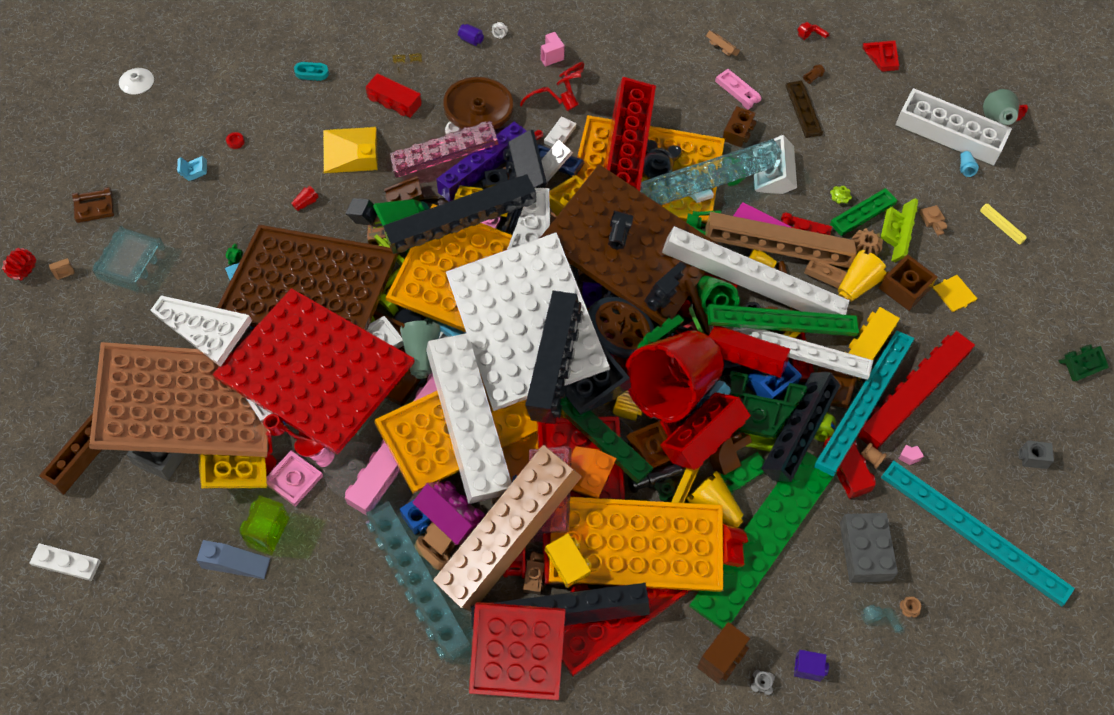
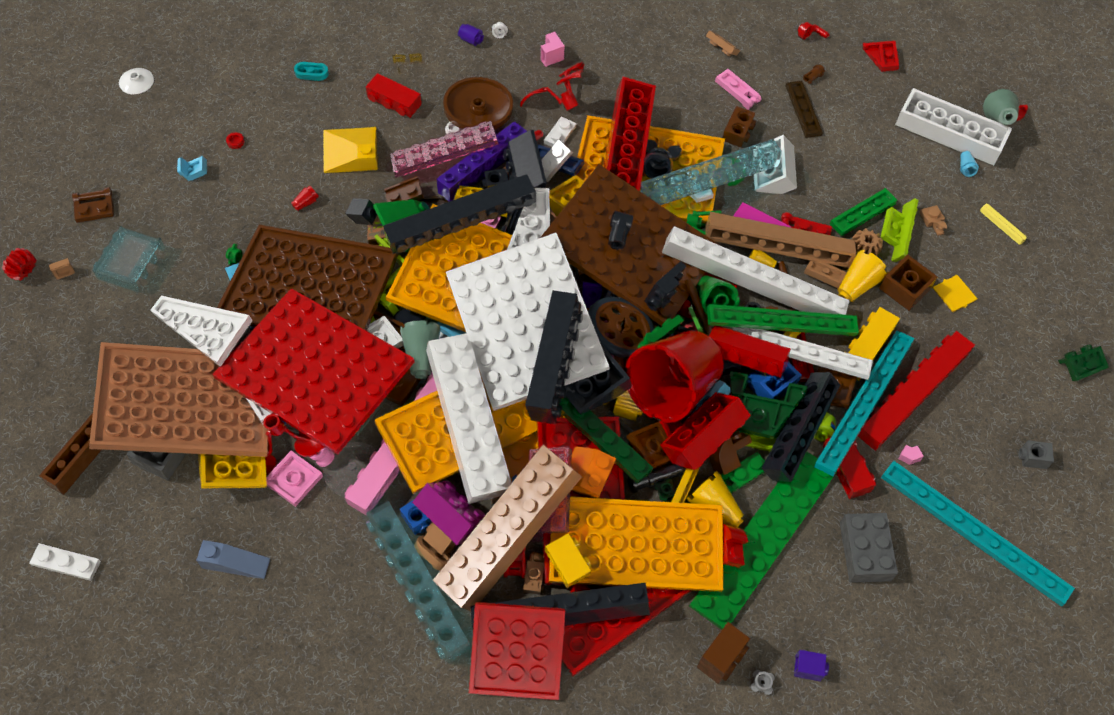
clear neon green brick [240,495,290,556] -> none
lime plant [830,186,852,204] -> none
medium nougat bush [861,442,887,469] -> none
clear light blue plate [861,605,903,633] -> none
medium nougat plate [900,597,921,617] -> none

